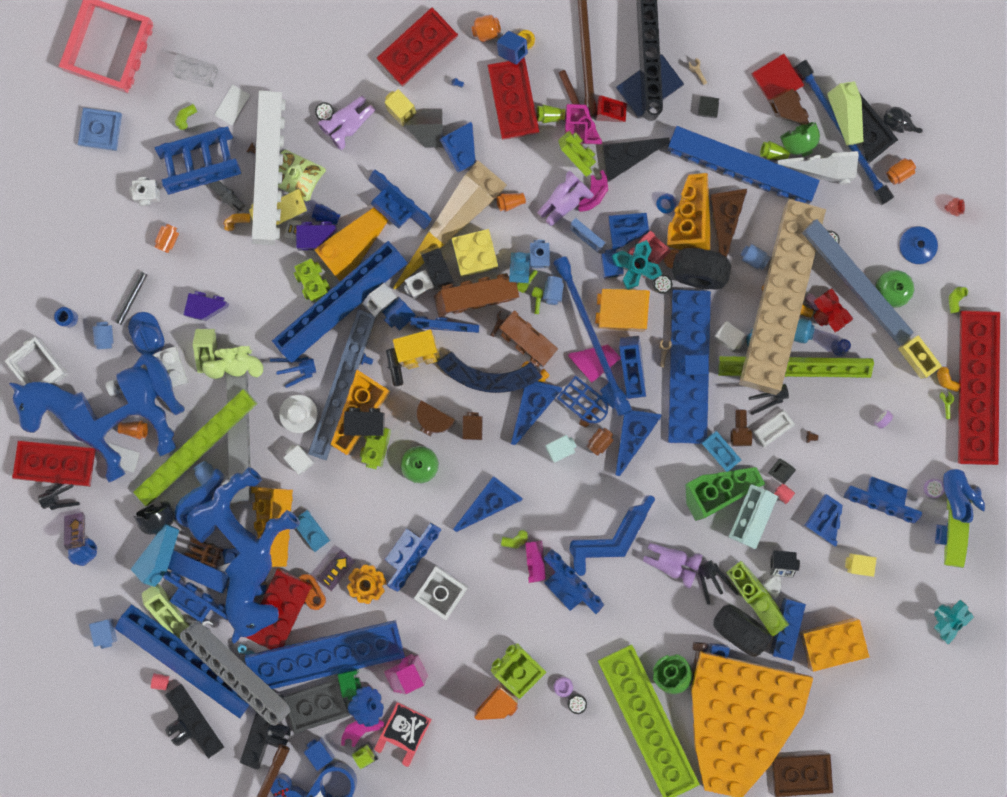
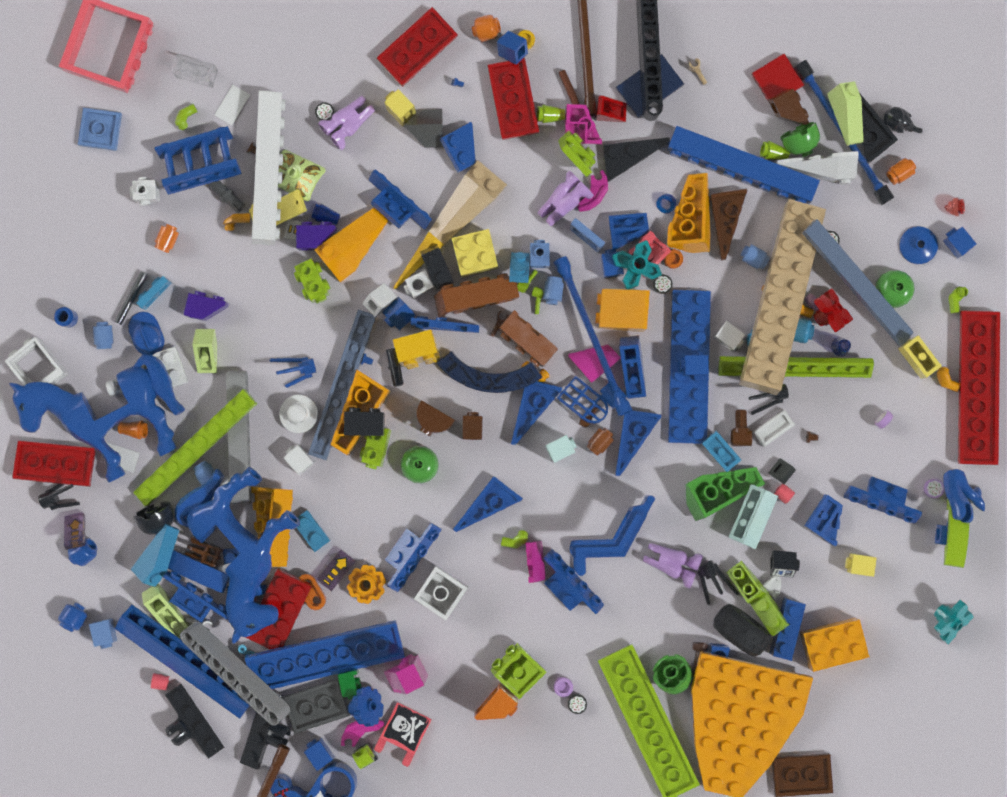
yellowish green animal [202,346,263,379] -> none
blue brick [272,241,407,363] -> none
orange cone [496,193,526,212] -> none
tan hand [659,340,672,367] -> none
black tyre [672,248,732,290] -> none
pearl dark grey tile [698,96,720,118] -> none
lime hand [939,391,954,419] -> none
none -> blue head [58,602,87,632]
none -> dark azure plate [136,276,172,310]
none -> blue brick [943,226,977,258]

